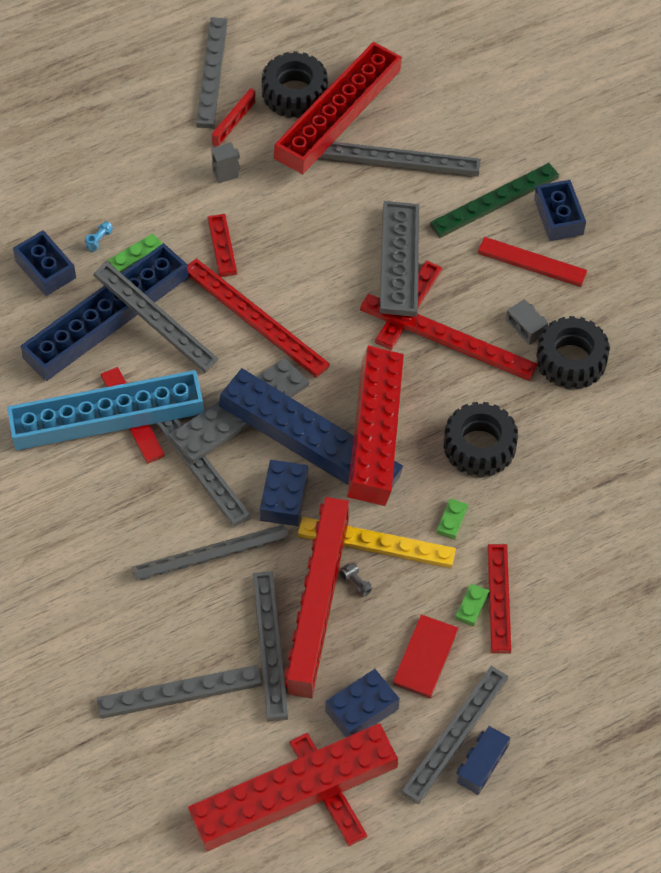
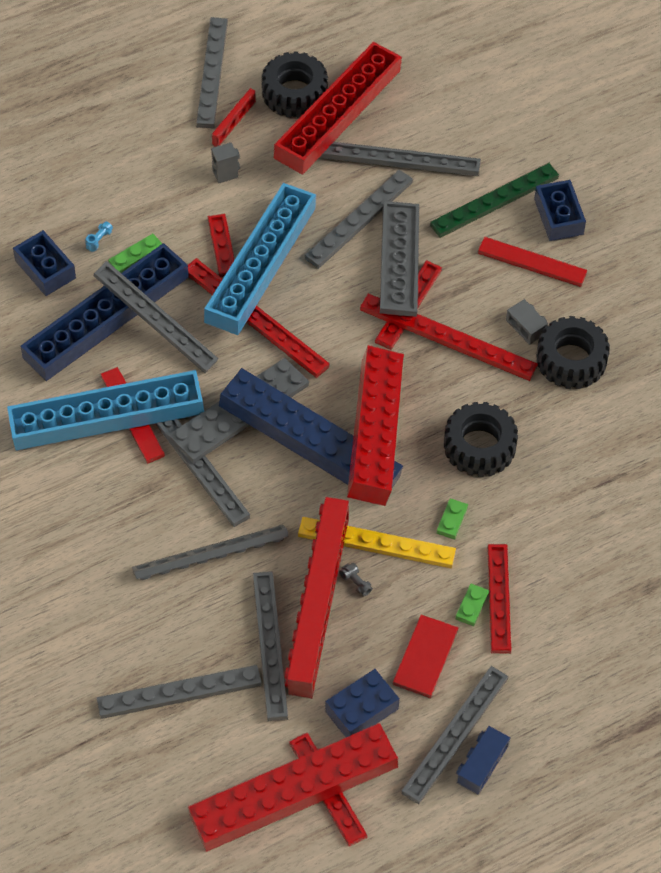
dark blue brick [260,460,308,527] -> none
none -> dark azure brick [204,183,316,335]
none -> dark grey plate [305,169,413,269]

